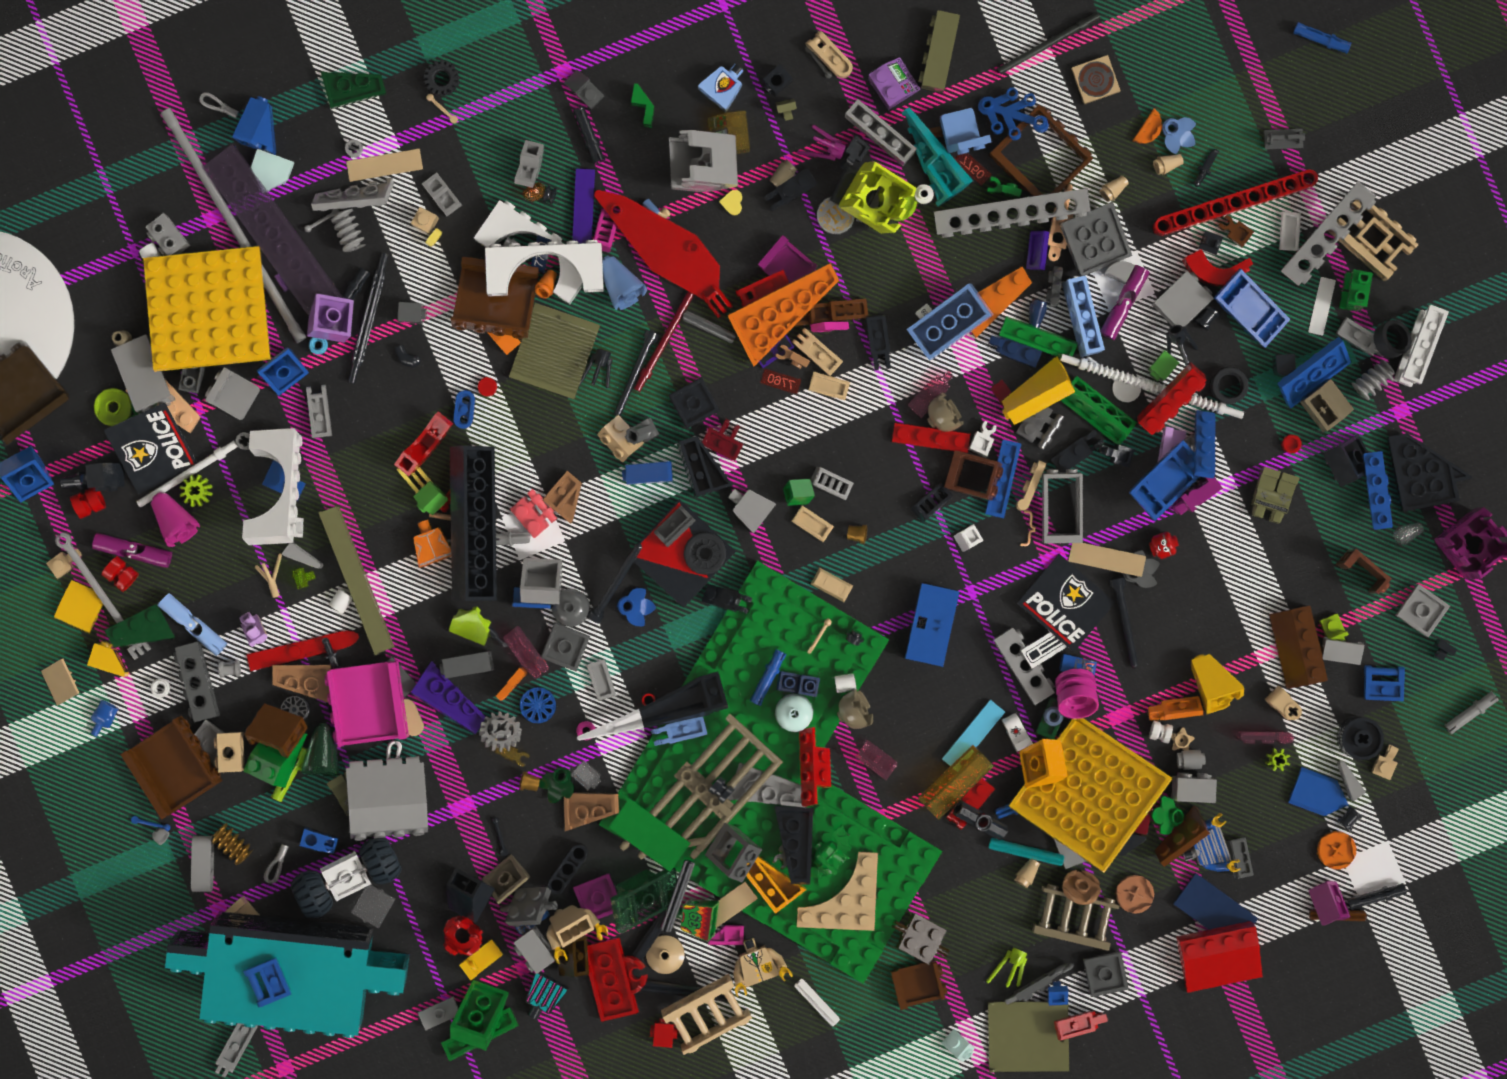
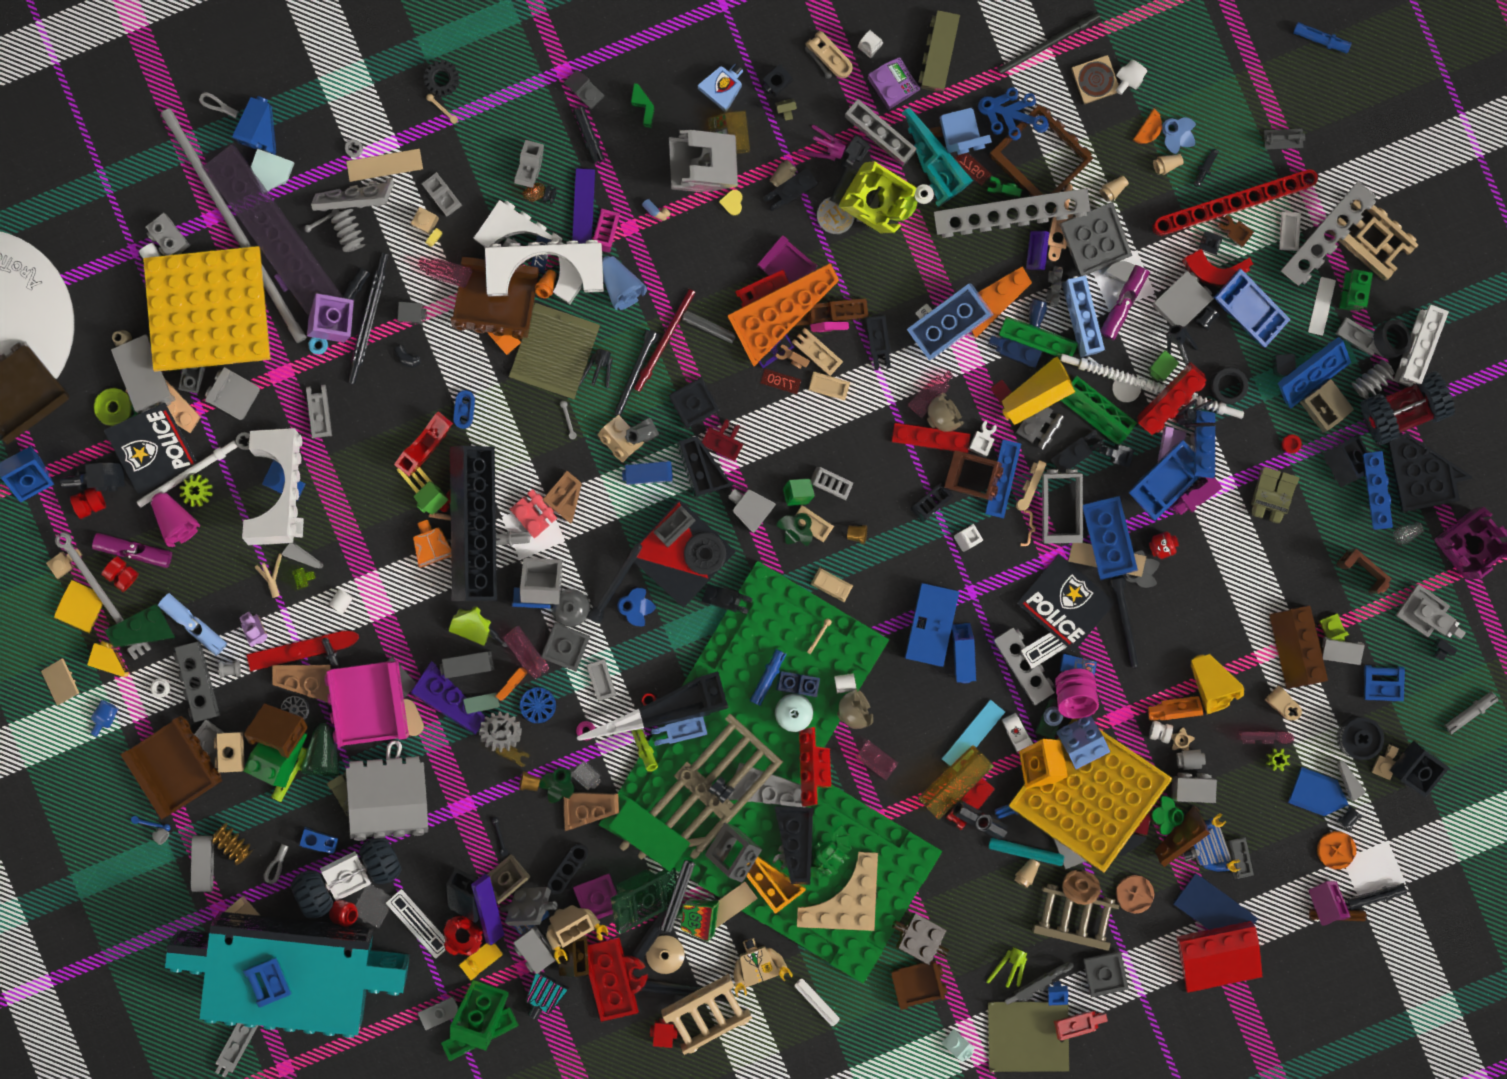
blue slope [257,347,309,396] -> none
olive tile [318,506,395,655] -> none
dark green wing [321,71,387,109] -> none
red tile [478,377,498,397] -> none
red wing [594,190,733,318] -> none
dark pink tile [708,925,744,945] -> none
black plate [846,629,864,646] -> none
none -> red head [329,900,358,927]
none -> white sticker [386,889,445,959]
none -> clear pink hinge [418,258,472,288]
none -> sand green sticker [463,693,500,714]
none -> dark purple tile [471,874,504,946]
none -> light grey hinge [560,401,577,439]
none -> lime pin [631,729,658,771]
none -> dark green plate [777,513,813,546]
none -> white leg [858,30,883,58]
none -> blue slope [952,623,976,684]
none -> medium blue bracket [1057,715,1110,769]
none -> blue plate [1083,496,1138,580]
none -> white piece [1116,60,1147,95]
none -> black plant [1175,399,1216,429]
none -> black plate [1360,371,1455,445]
none -> black slope [1390,740,1450,798]
none -> light grey hinge [1412,598,1466,639]

